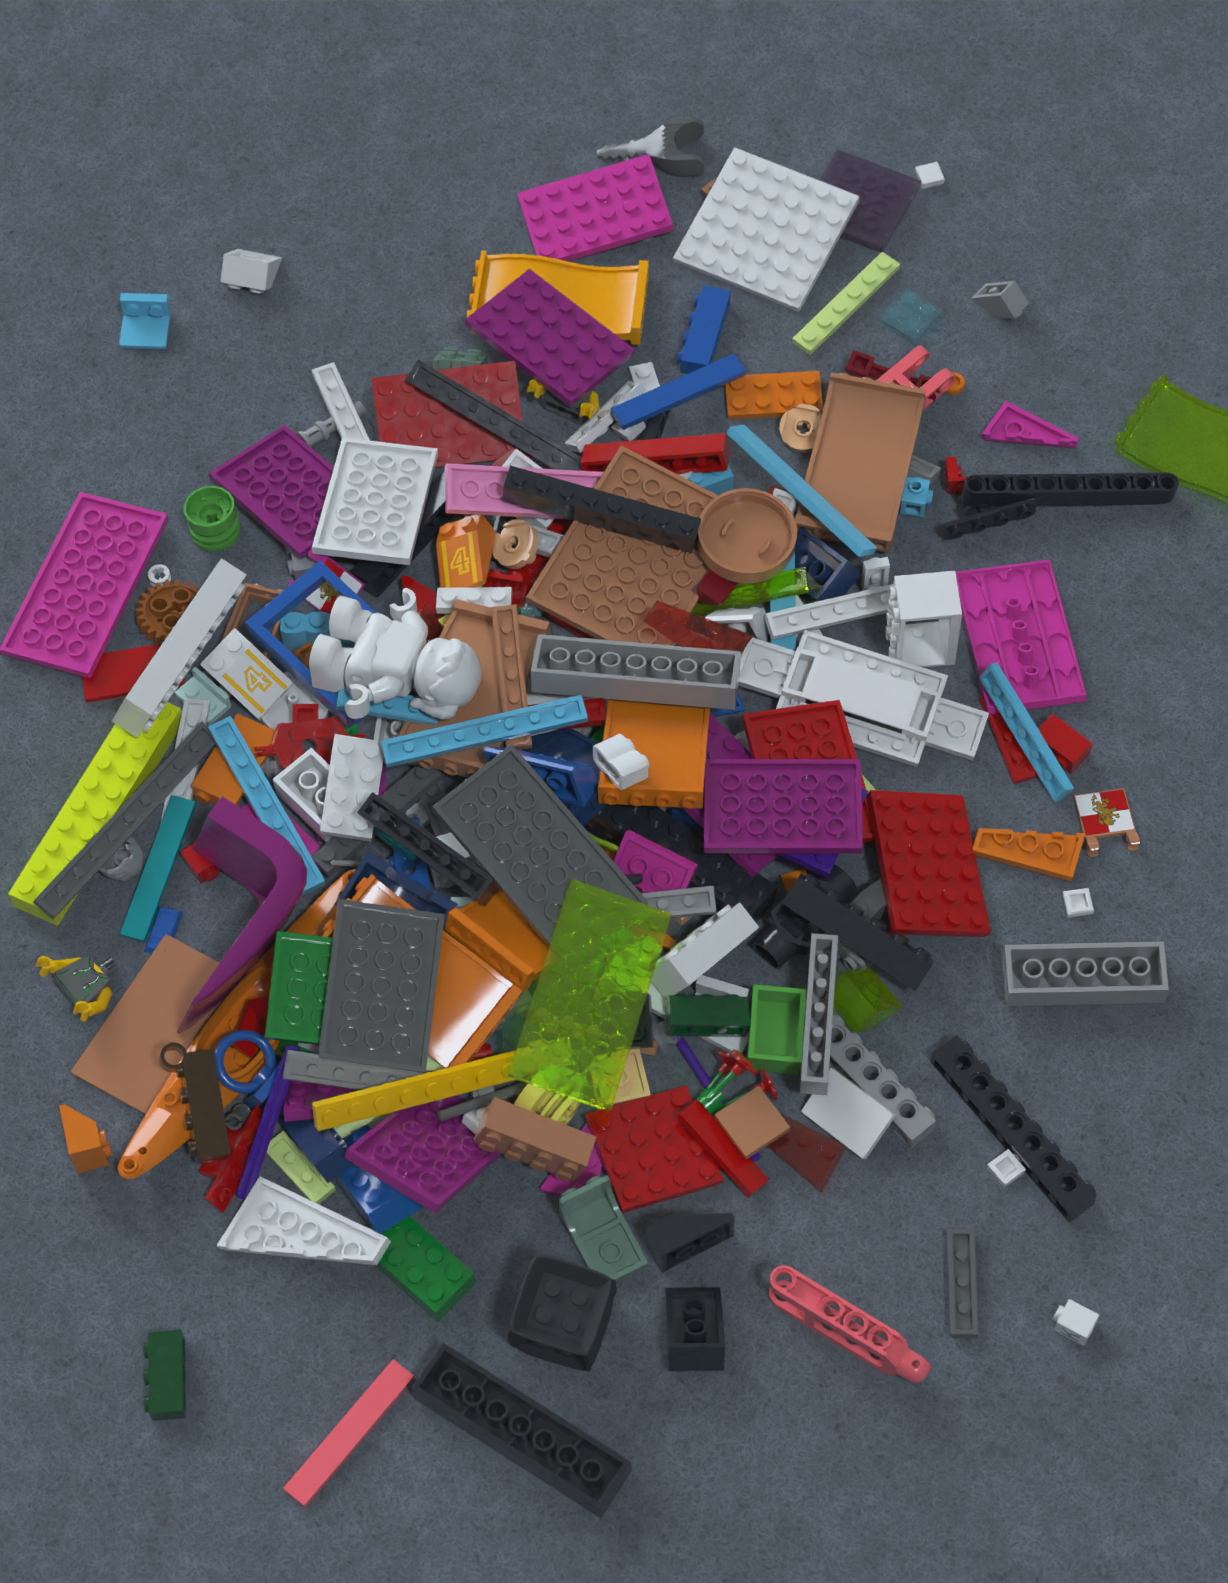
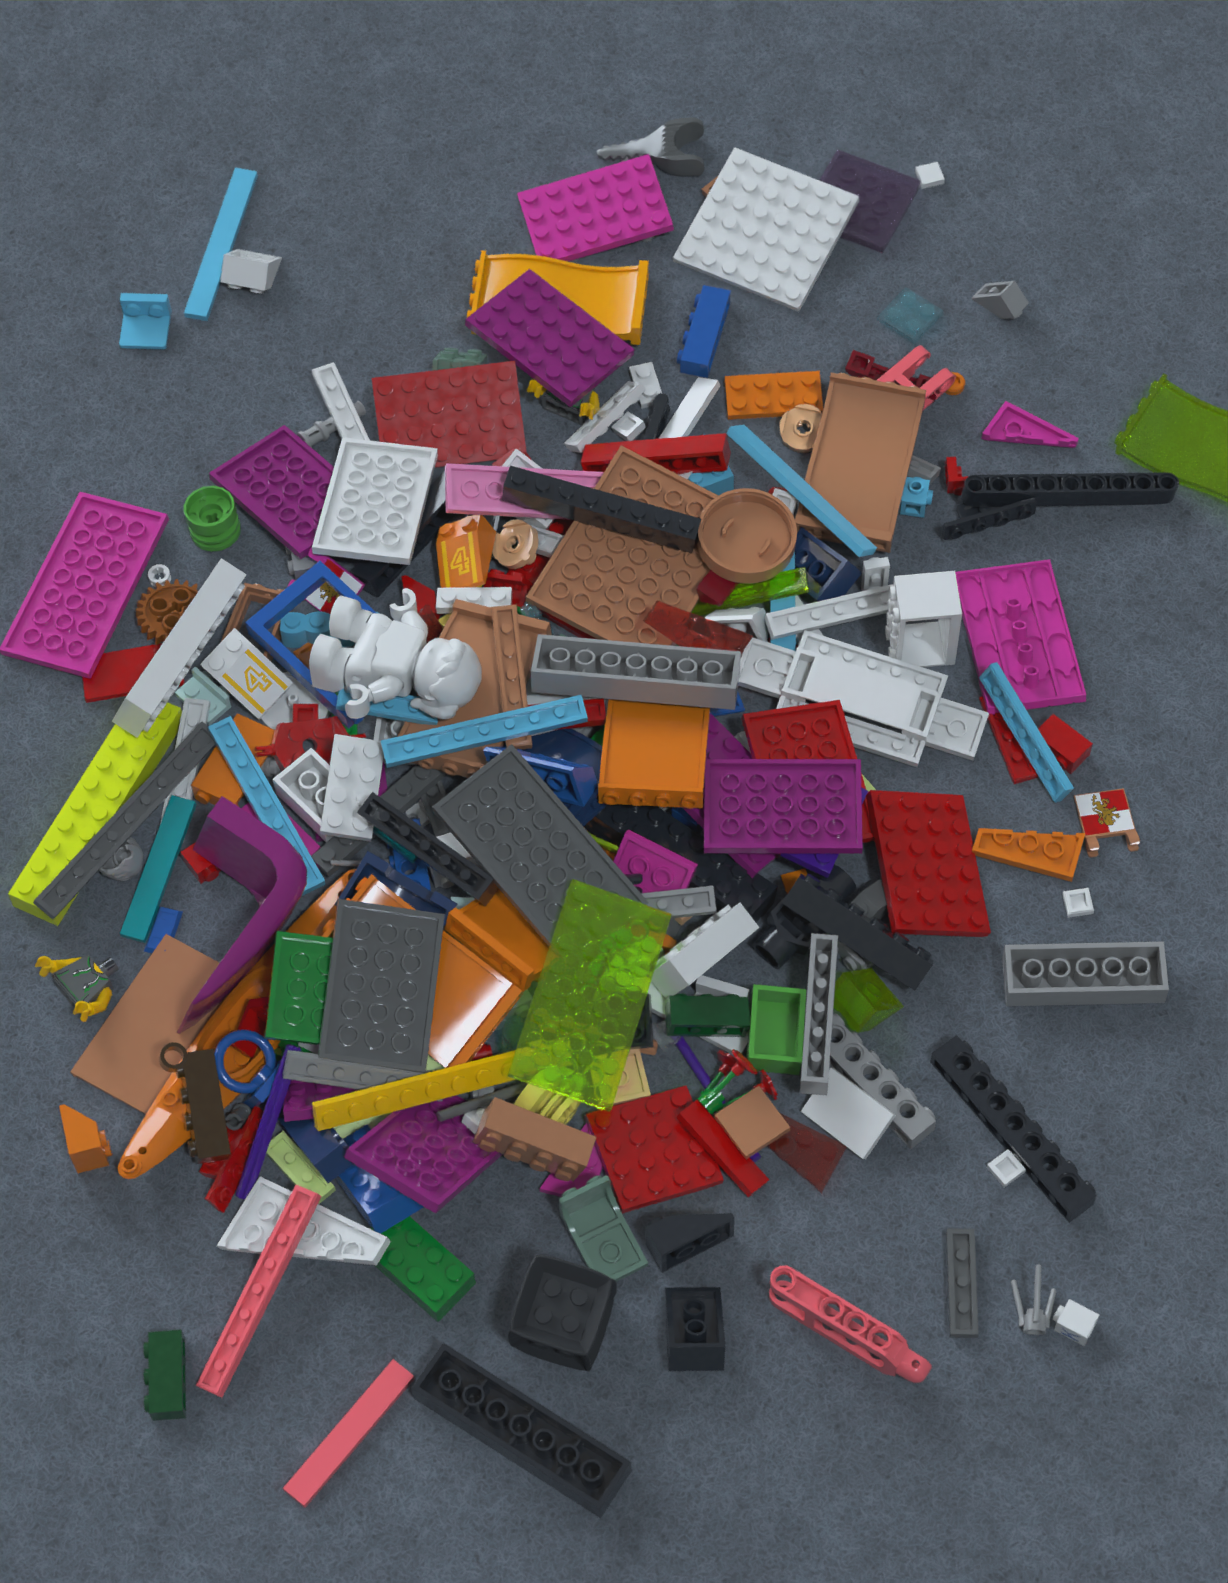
black plate [406,359,582,471] -> none
white brick [593,734,650,790] -> none
blue tile [611,354,746,430] -> none
yellowish green plate [792,252,900,355] -> none
none -> medium azure tile [184,168,258,321]
none -> coral tile [196,1185,322,1398]
none -> white tile [659,377,720,439]
none -> light grey plant [1011,1264,1056,1335]

